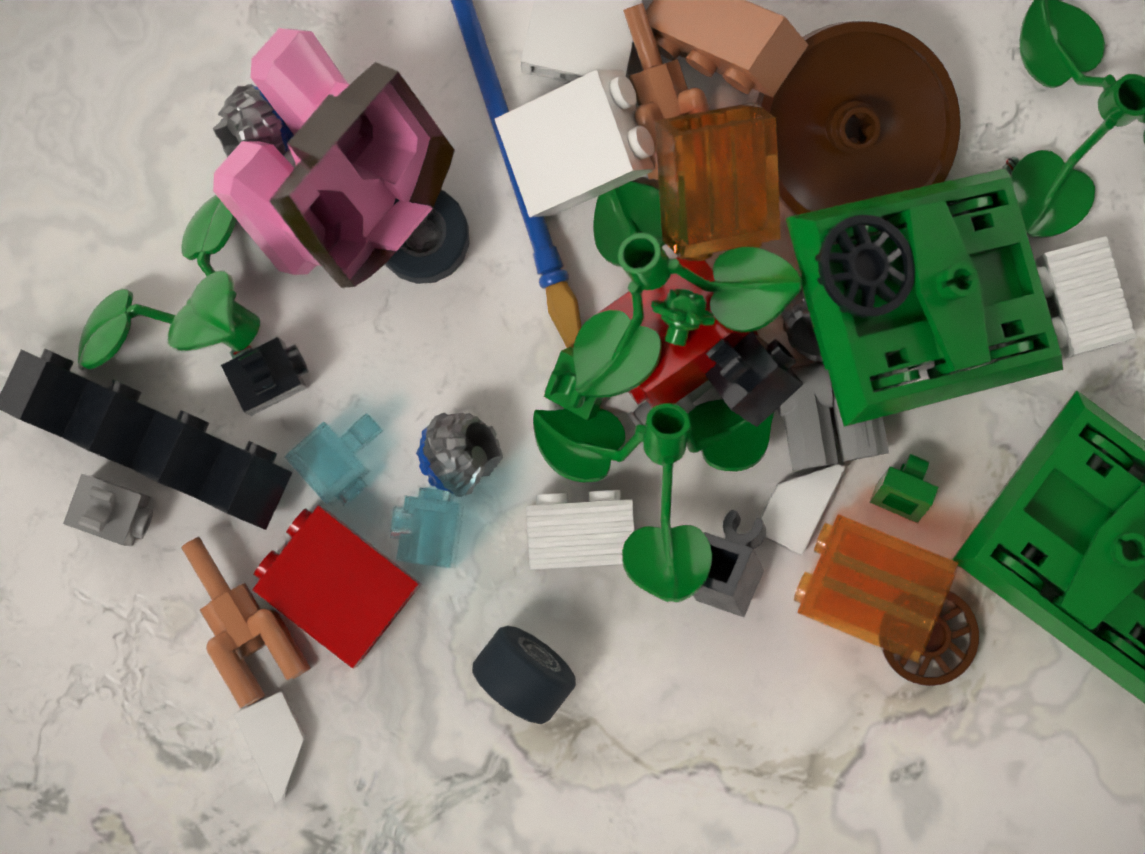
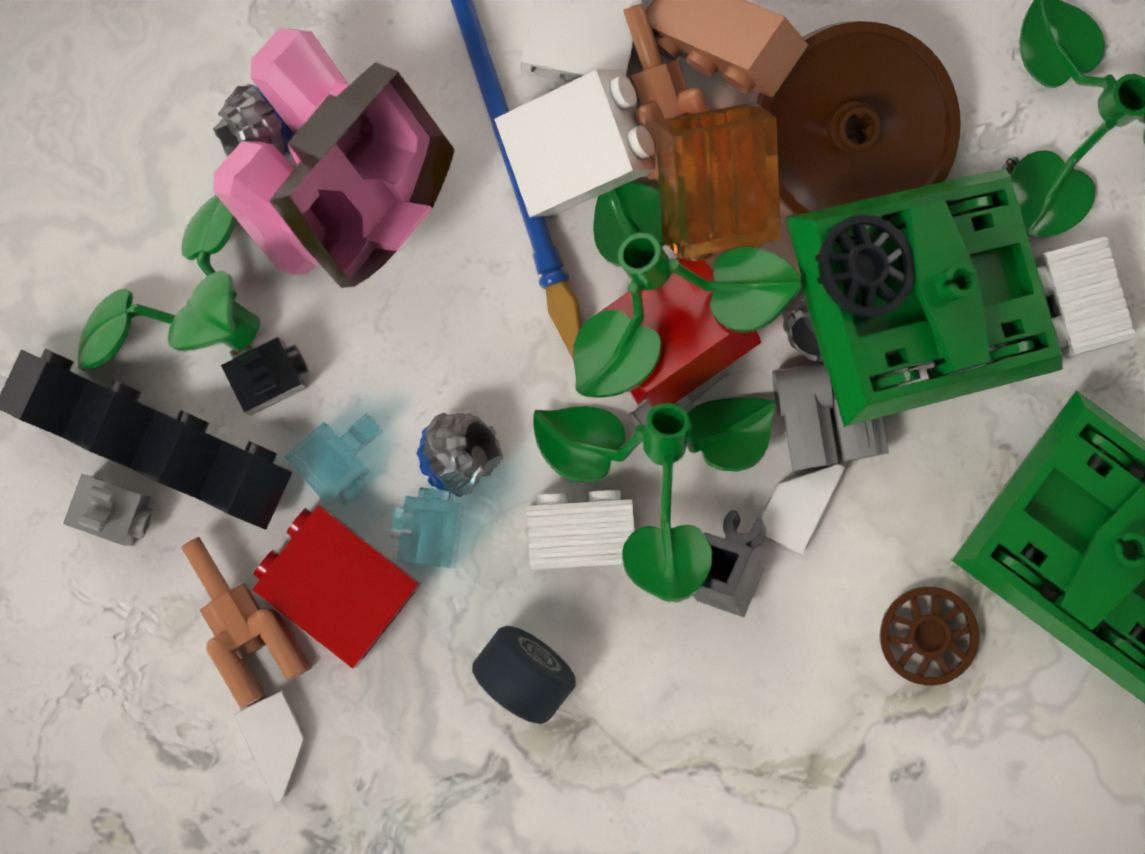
black wheel [385,190,470,284] -> none
green tile [544,347,603,420] -> none
green plant [651,289,715,346] -> none
black brick [705,331,803,427] -> none
clear orange brick [793,514,959,665] -> none
green tile [869,454,939,523] -> none

